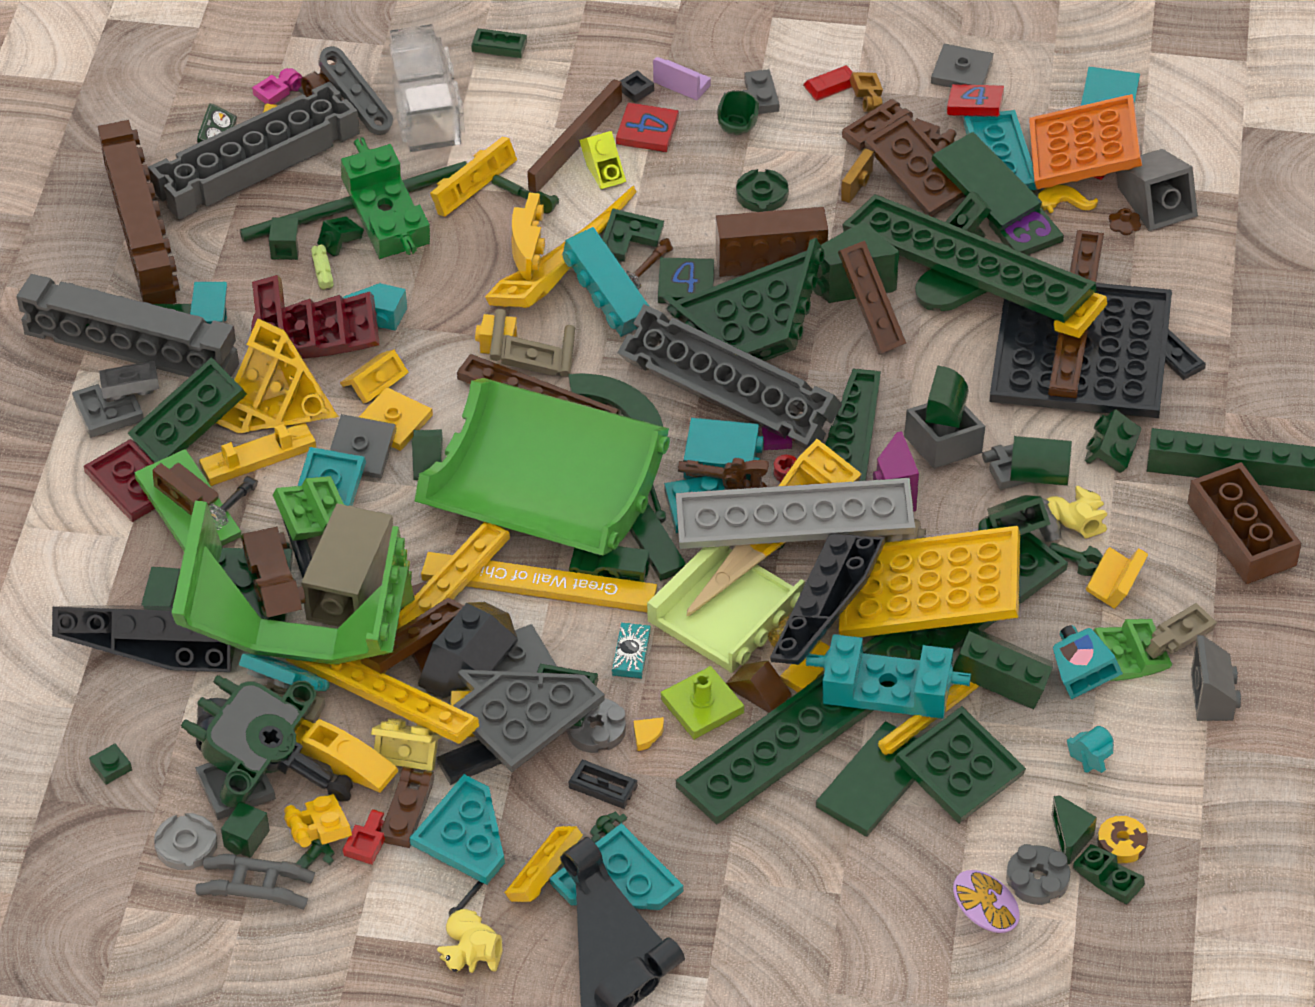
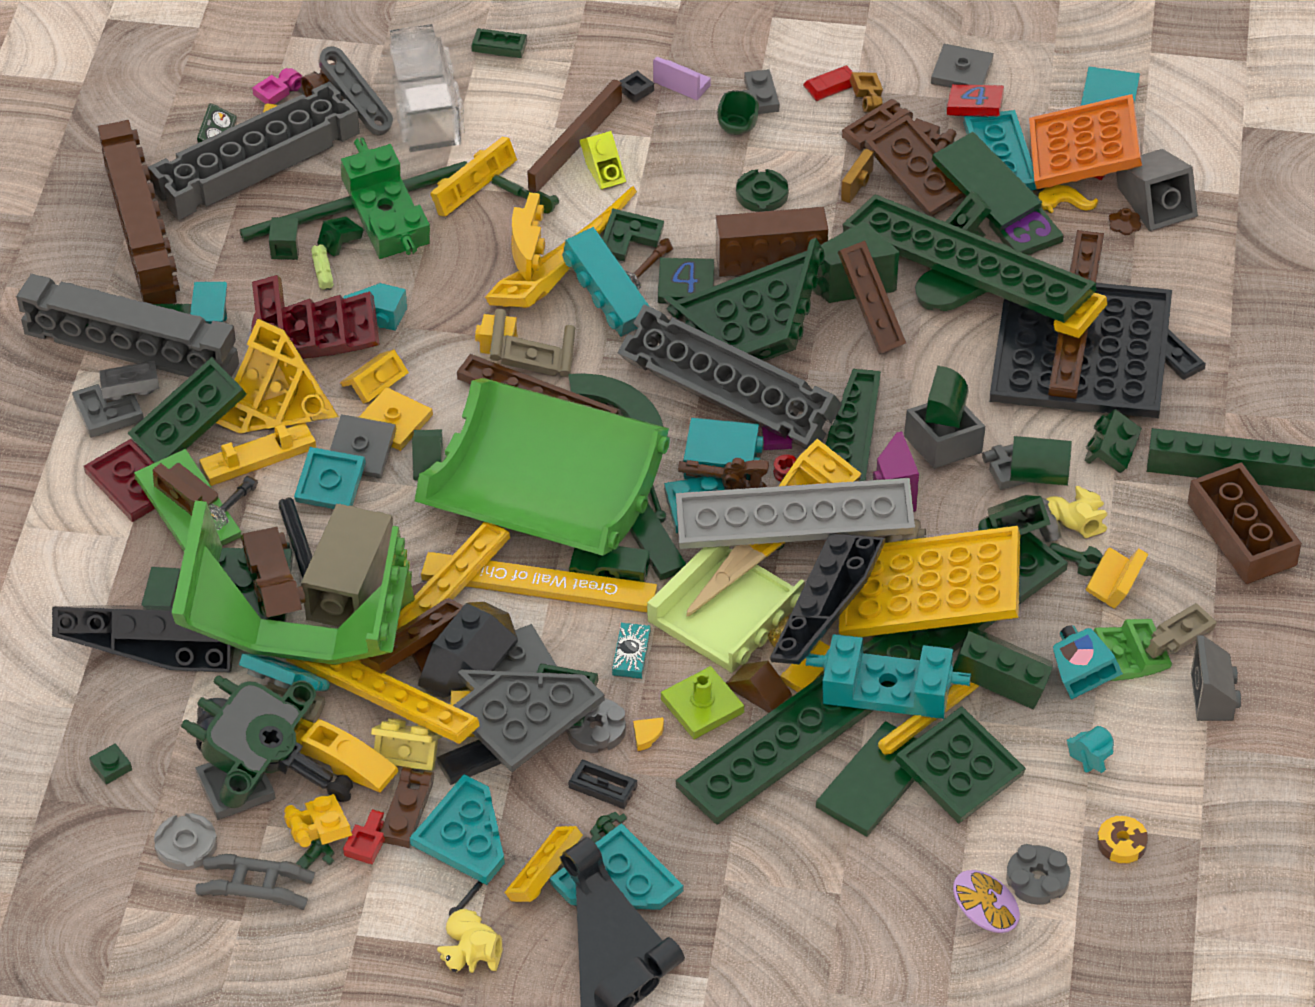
dark green brick [221,802,270,858] -> none
bright green slope [273,476,344,541] -> none
red tile [616,102,679,152] -> none
dark green slope [1051,795,1097,865] -> none
dark green slope [1073,844,1145,905] -> none

